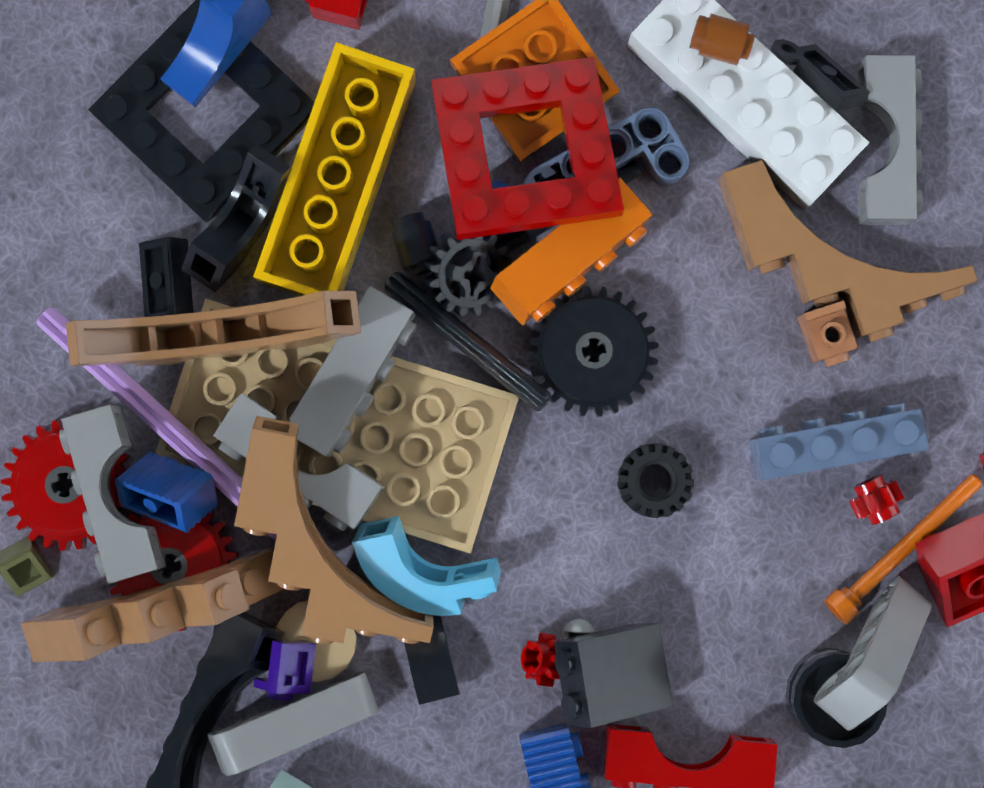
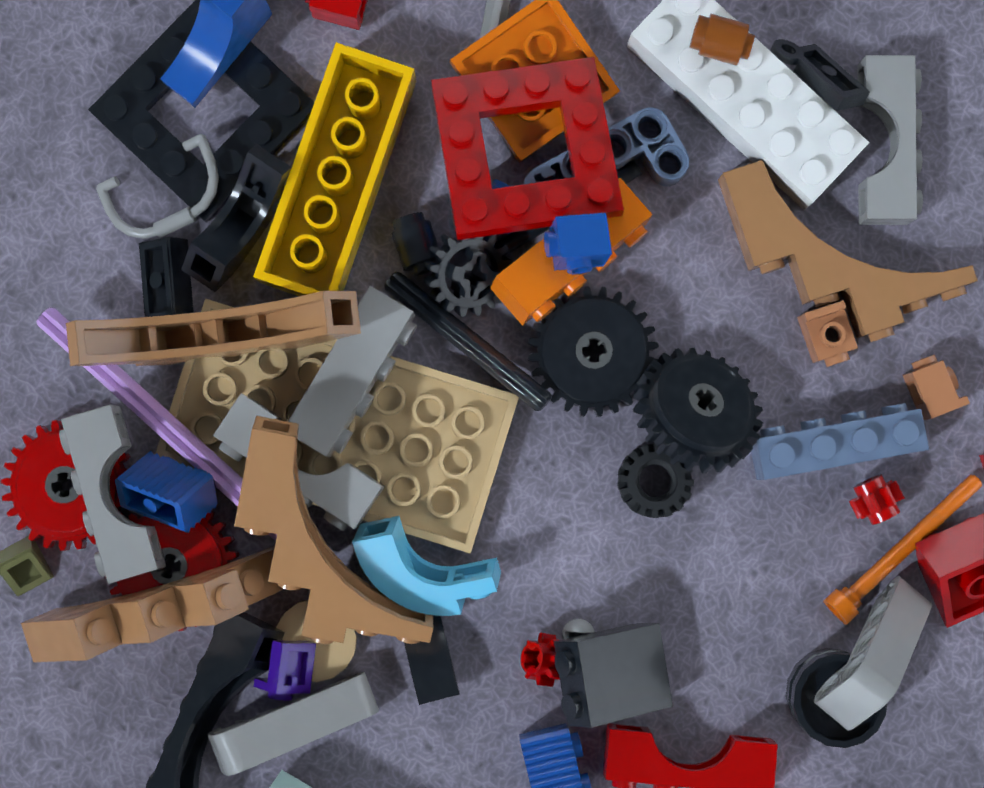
none -> light grey piece [96,134,219,239]
none -> blue brick [544,213,612,275]
none -> black gear [633,348,763,474]
none -> nougat brick [903,354,970,420]

